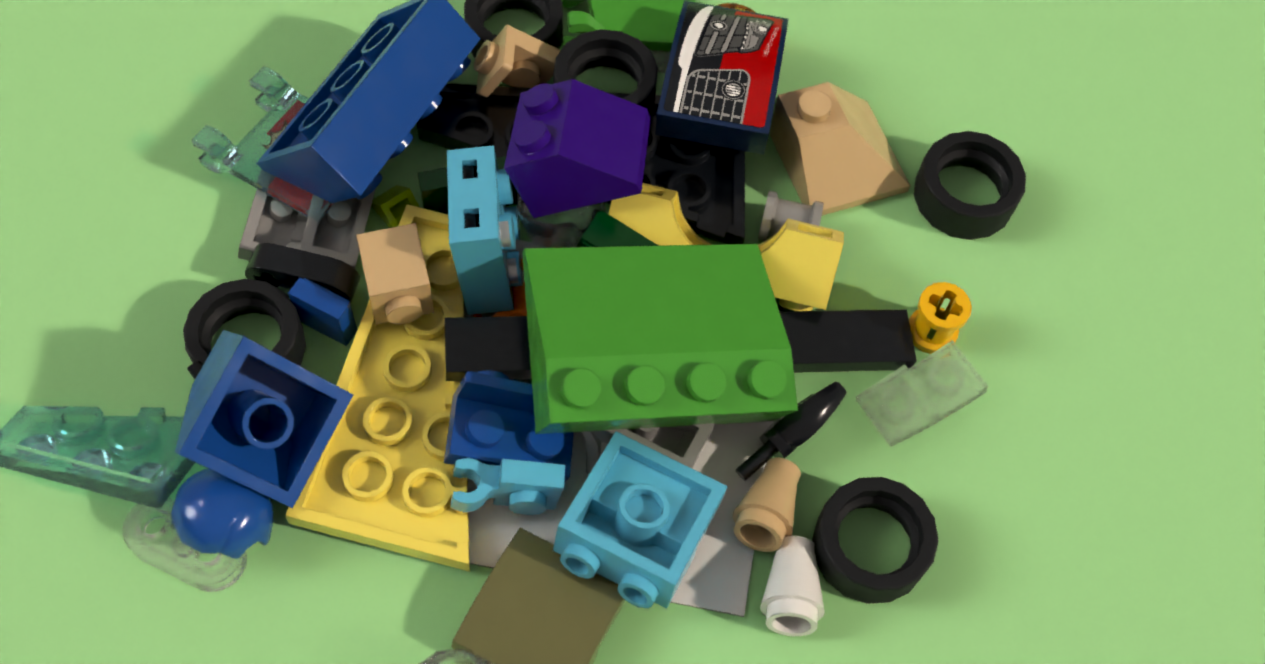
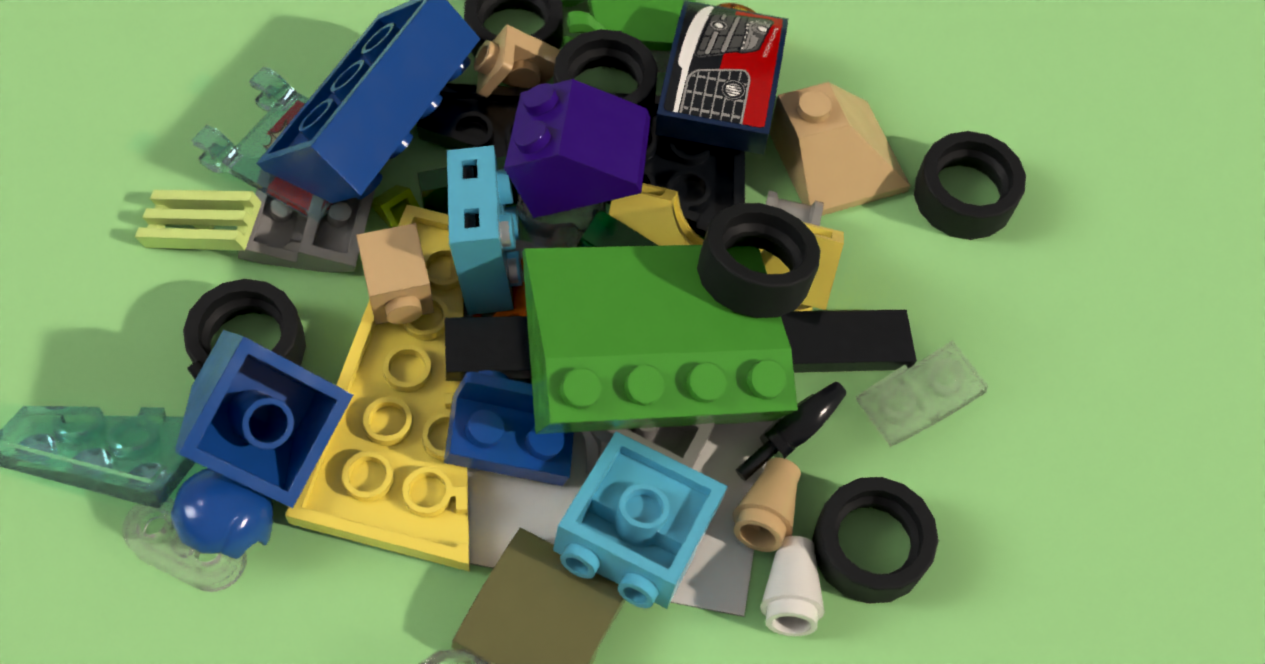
black beam [245,243,360,304] -> none
blue tile [288,278,357,346] -> none
medium azure plate [450,458,565,515] -> none
yellow bush [909,282,972,354] -> none
none -> yellowish green tile [135,190,262,251]
none -> black tyre [697,203,821,318]

